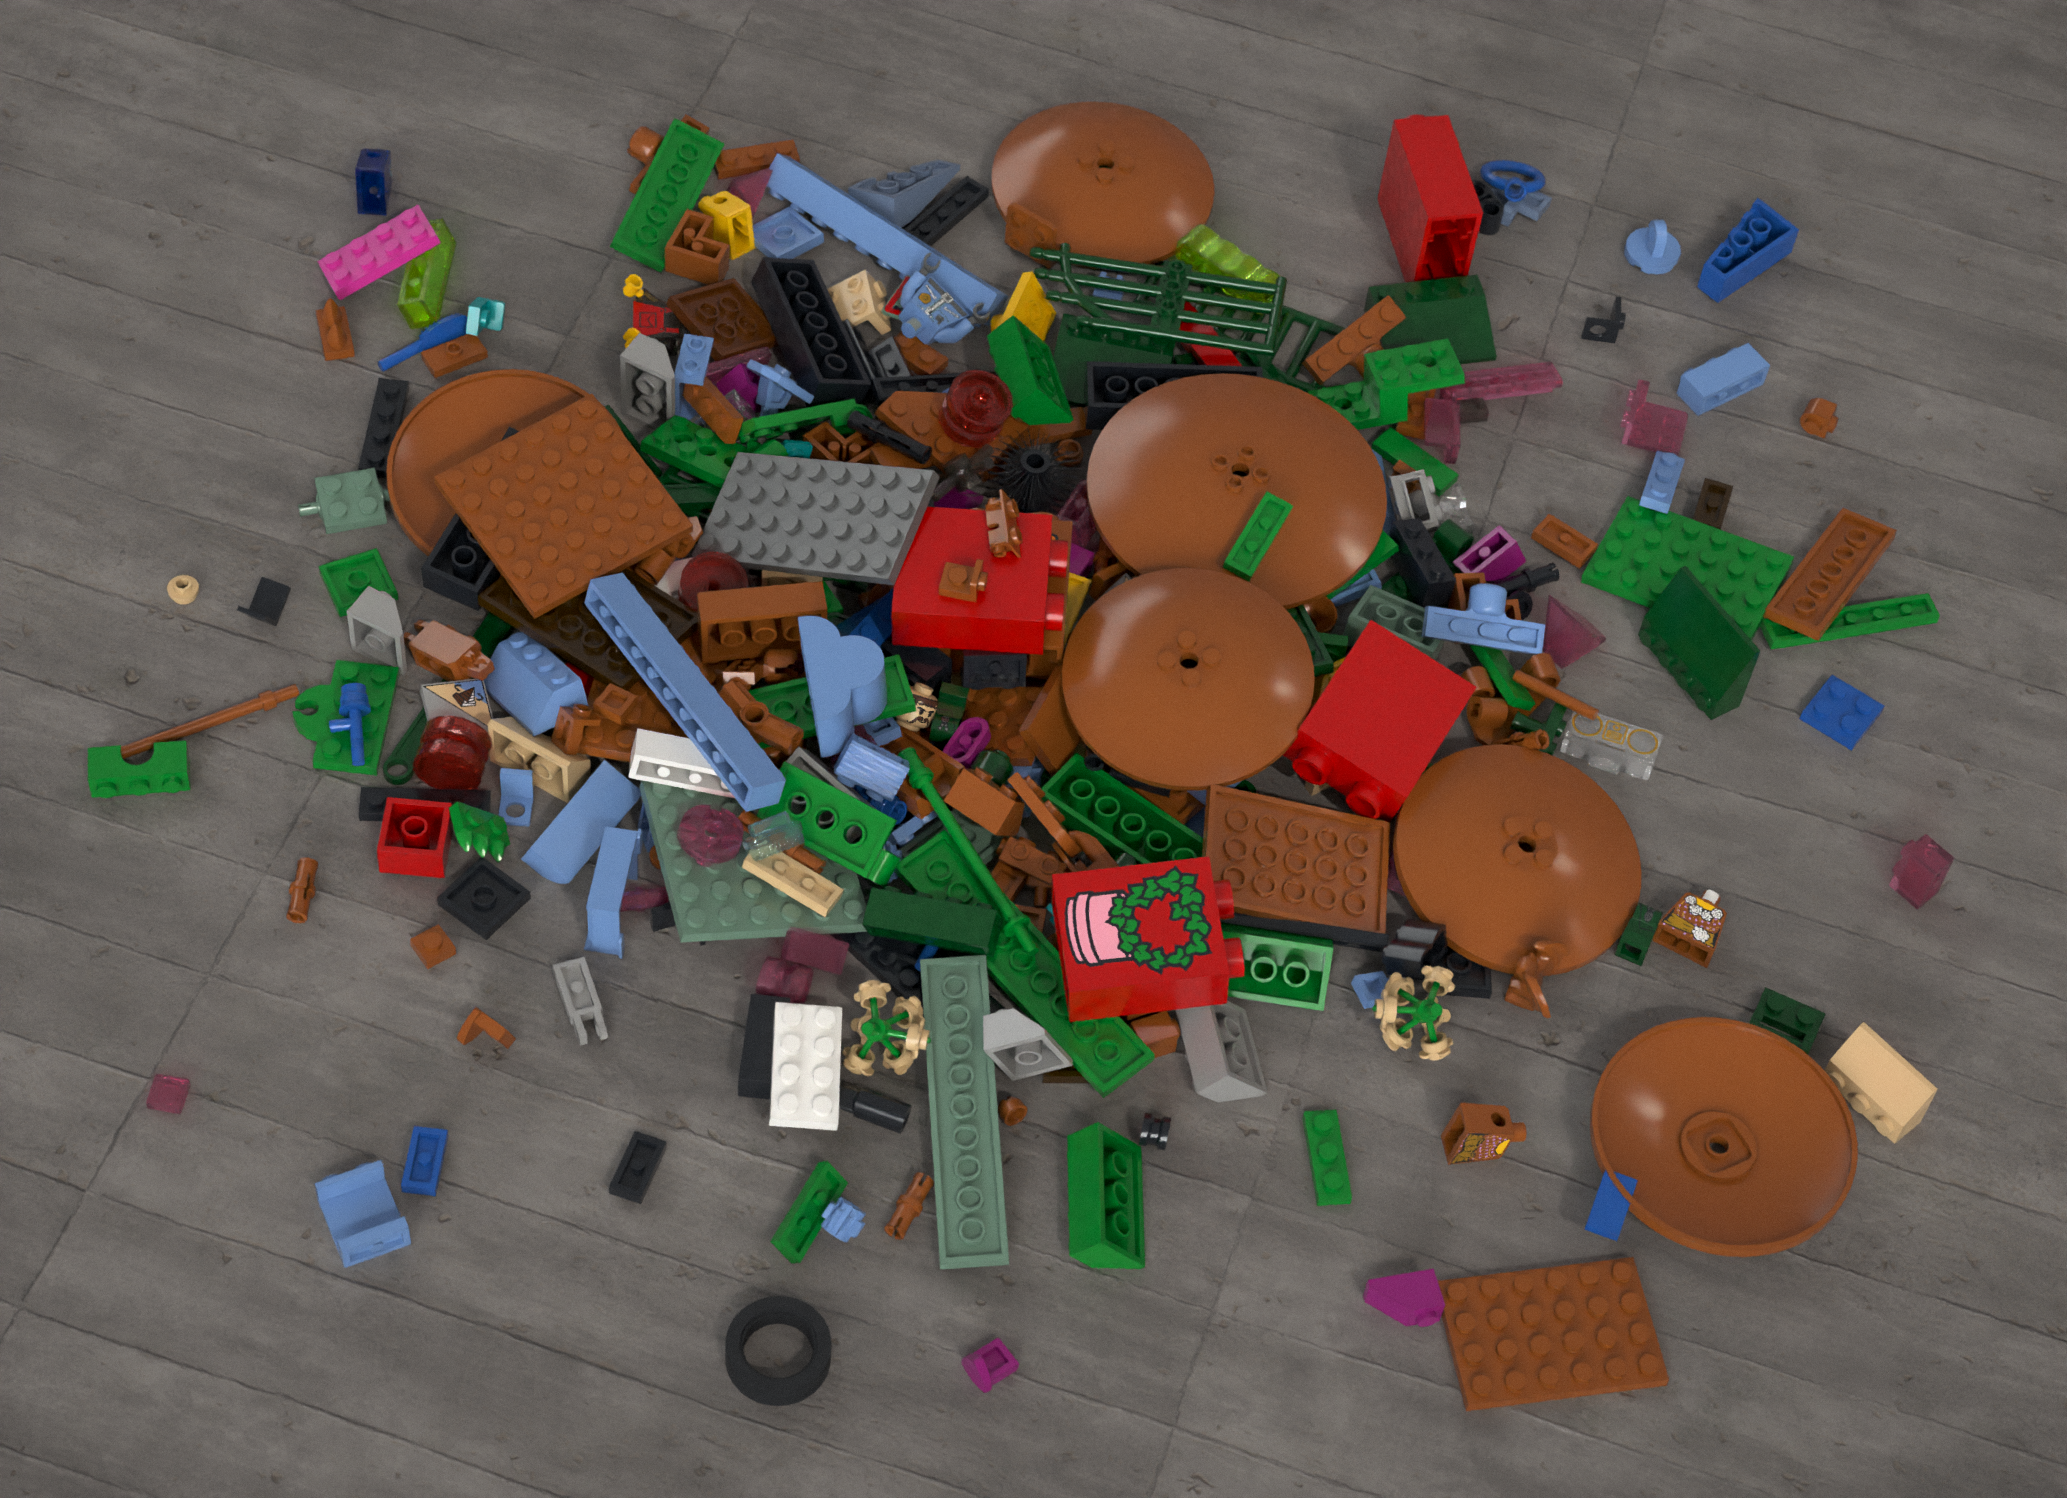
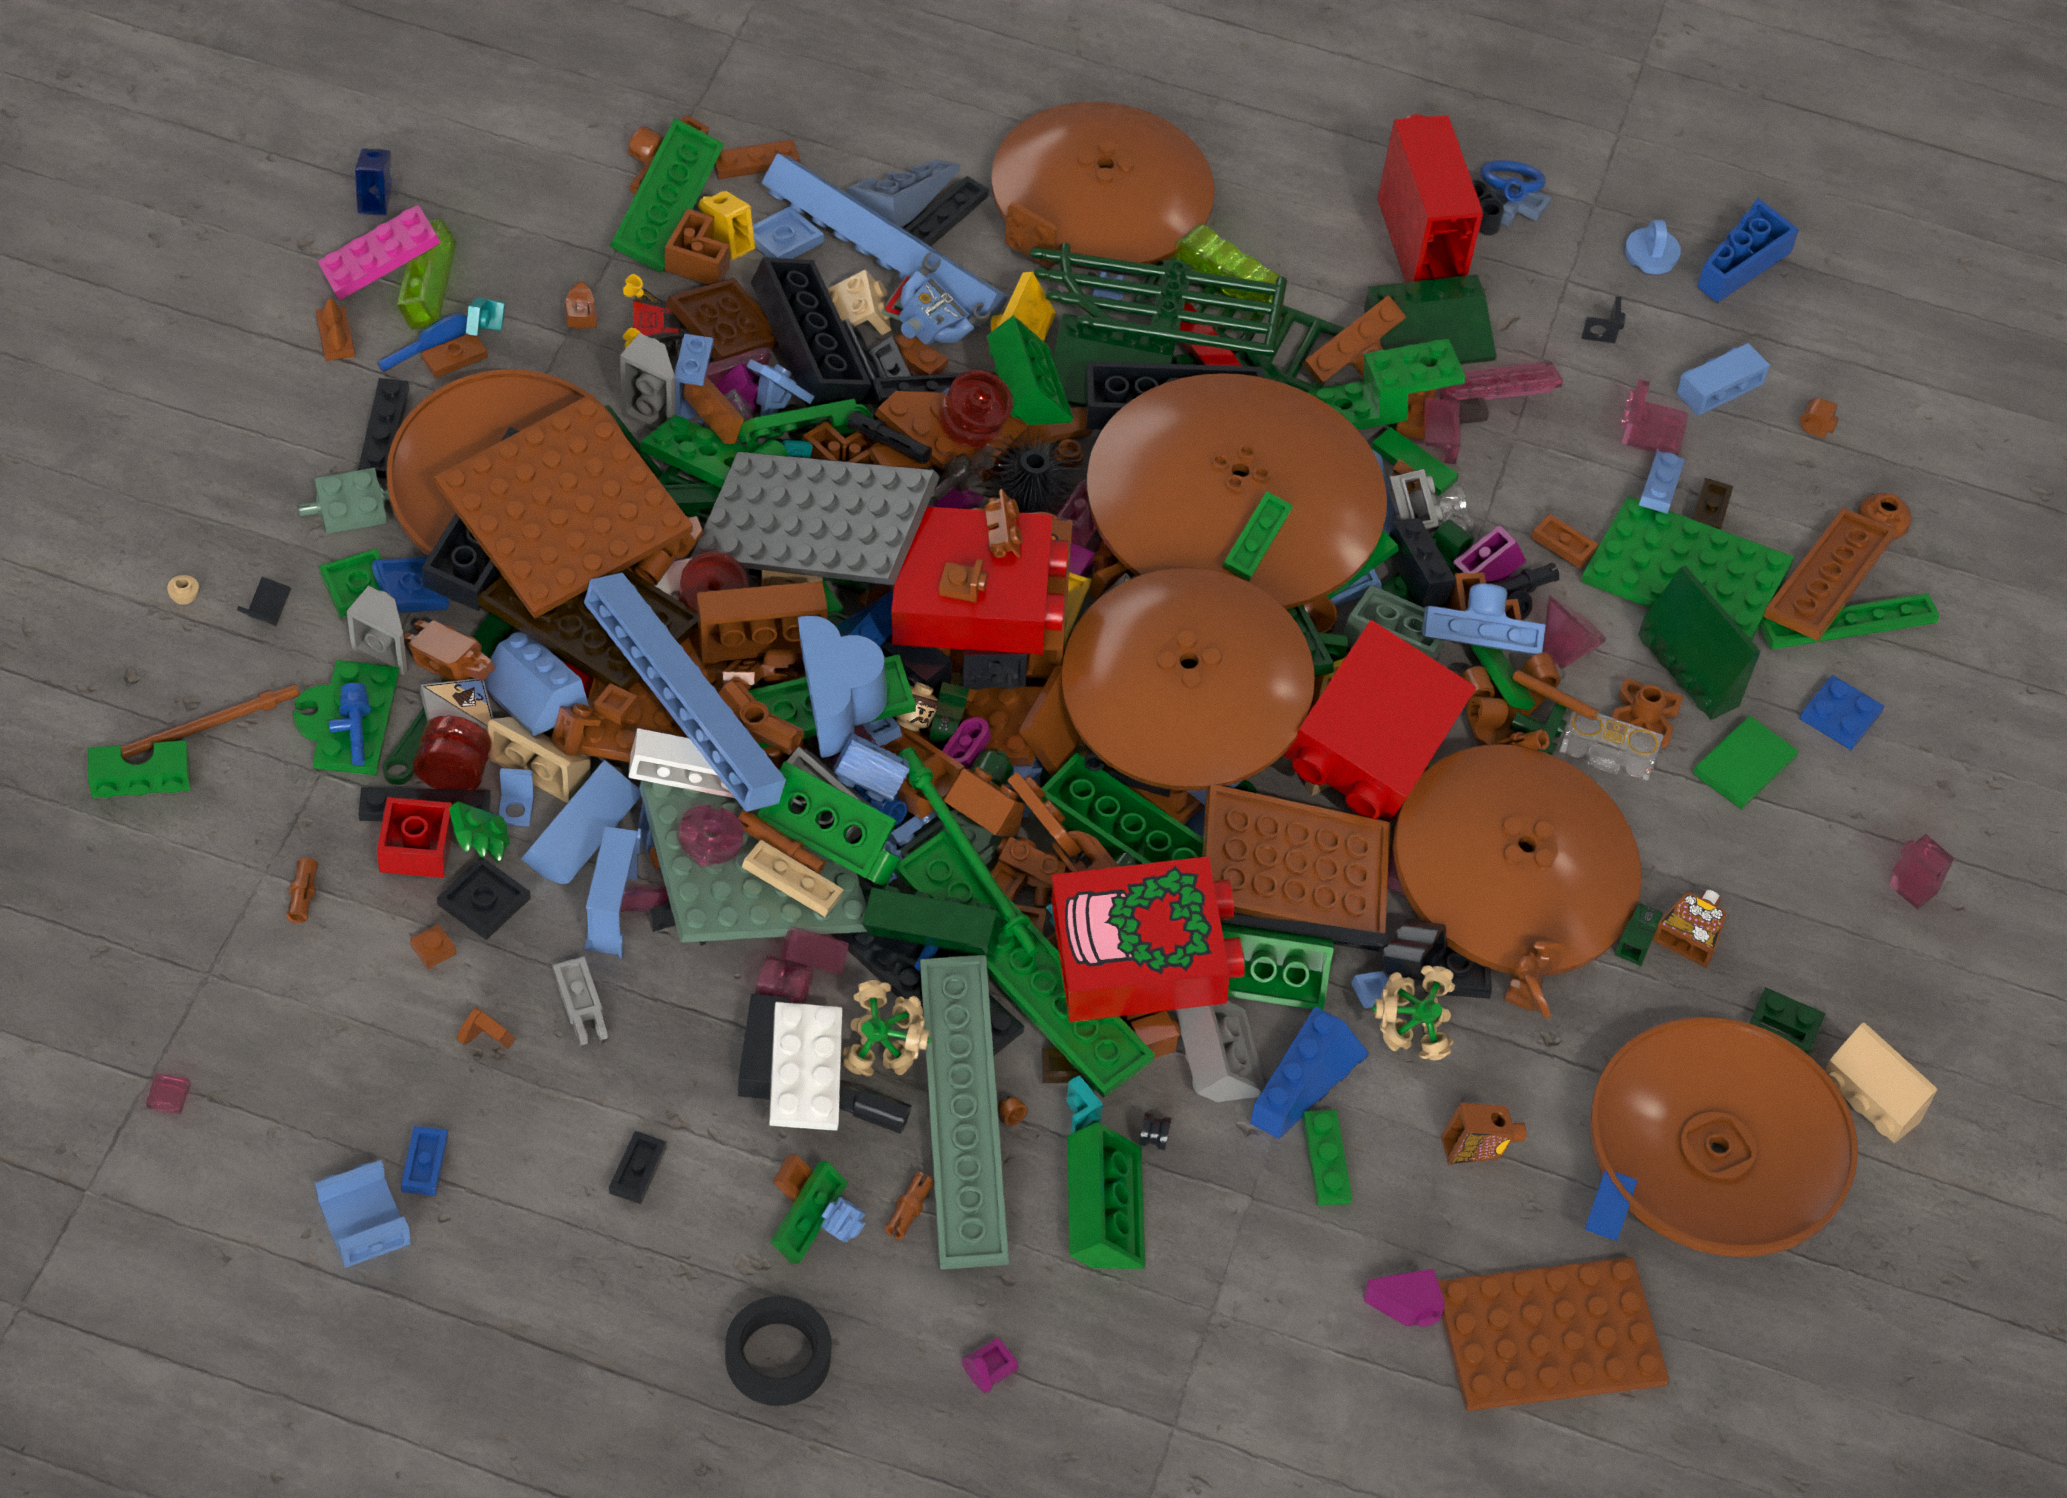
clear pink slope [726,168,773,219] -> none
clear light blue piece [742,811,805,861] -> none
light grey slope [983,1008,1073,1081] -> none
none -> blue tile [372,557,449,613]
none -> dark orange plate [564,281,597,329]
none -> dark orange plate [773,1154,813,1203]
none -> teal bracket [1066,1075,1103,1133]
none -> blue wedge [1250,1006,1369,1139]
none -> dark orange plant [1608,678,1683,748]
none -> green tile [1693,716,1799,810]
none -> dark orange piece [1857,493,1912,539]

